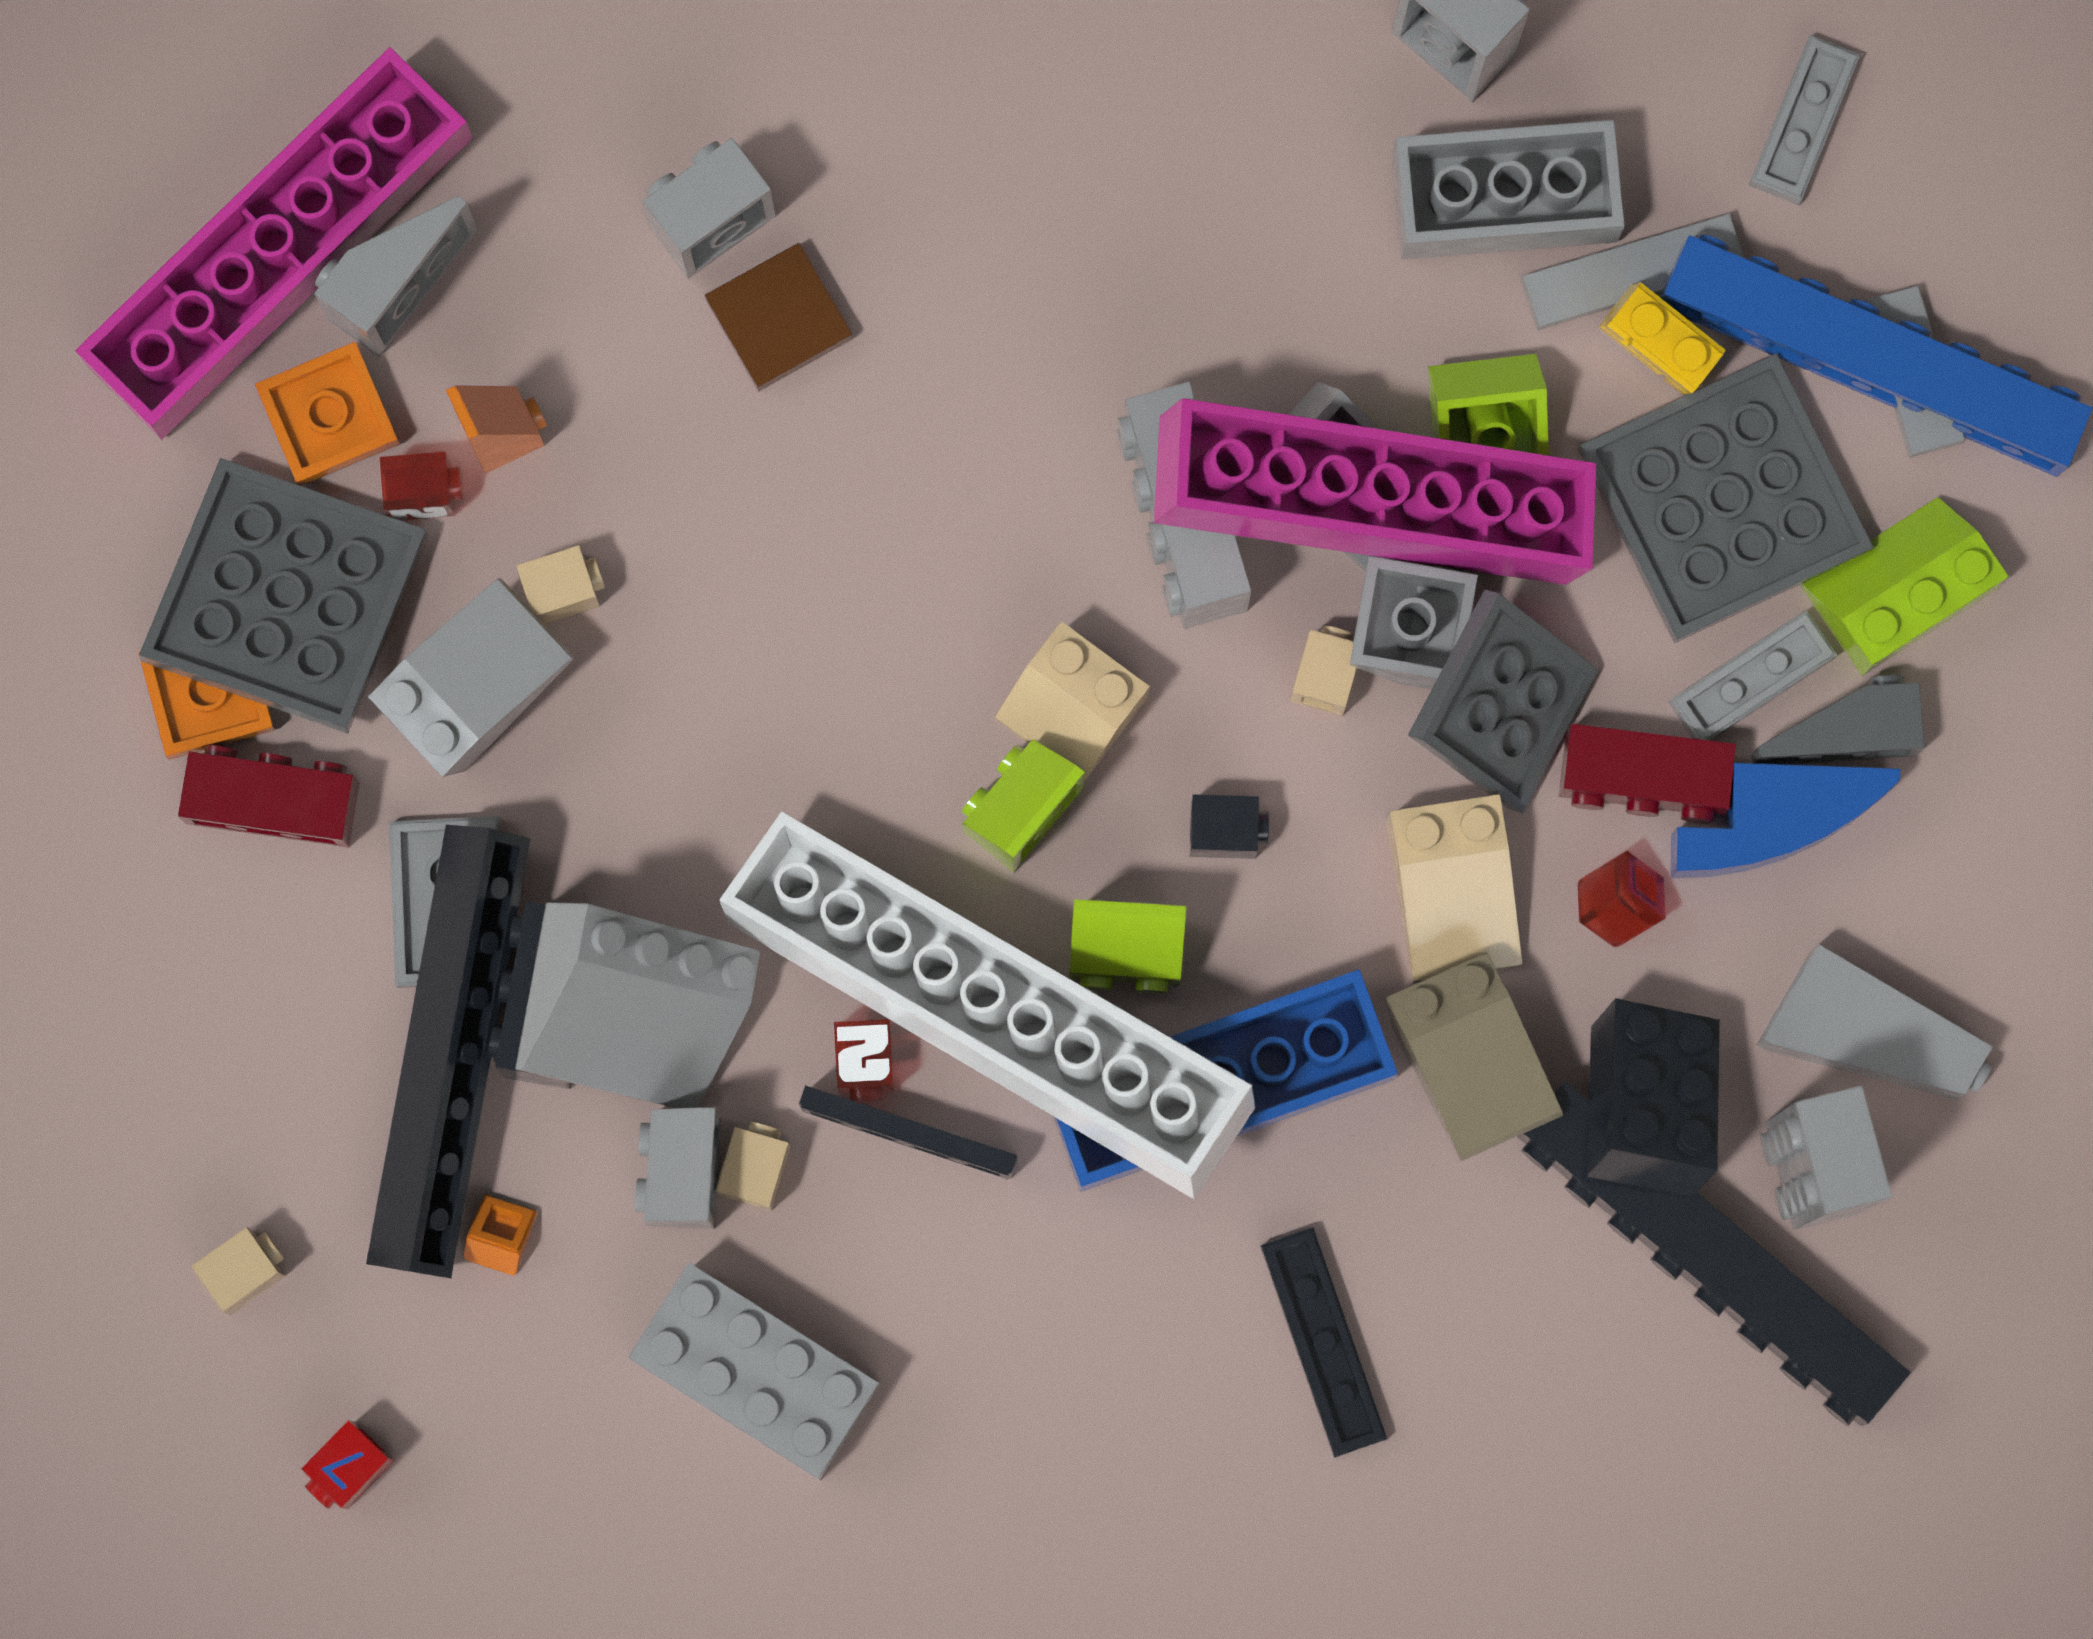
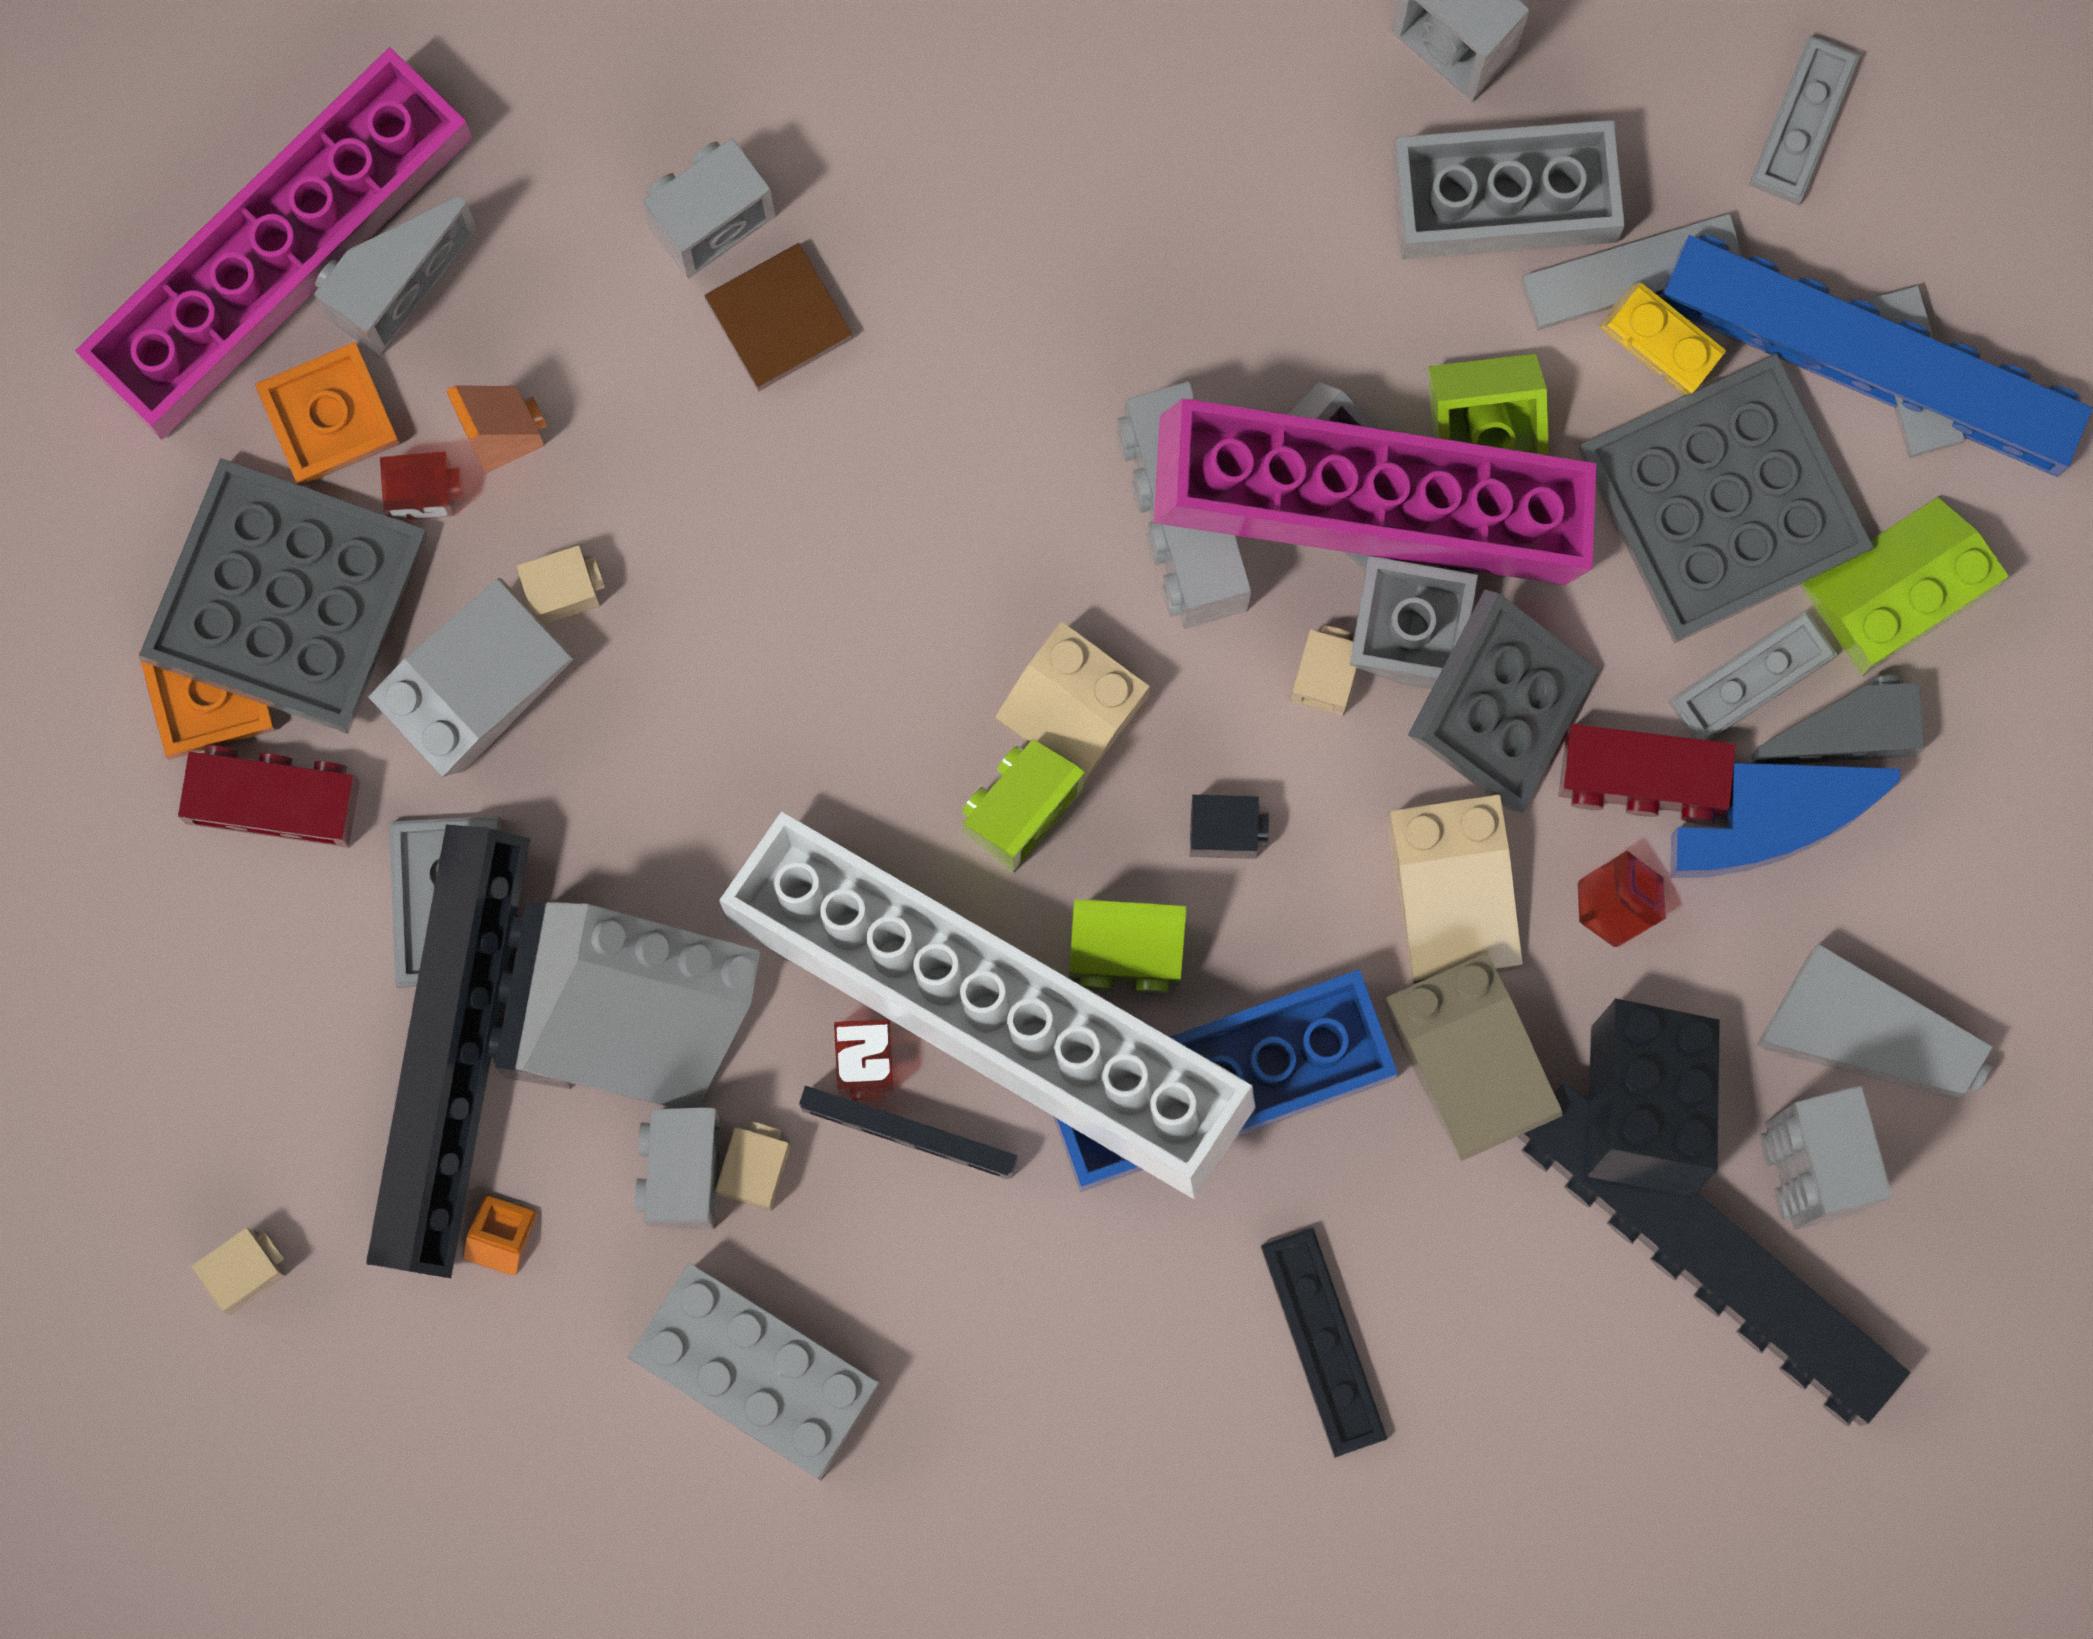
red brick [301,1420,395,1509] -> none

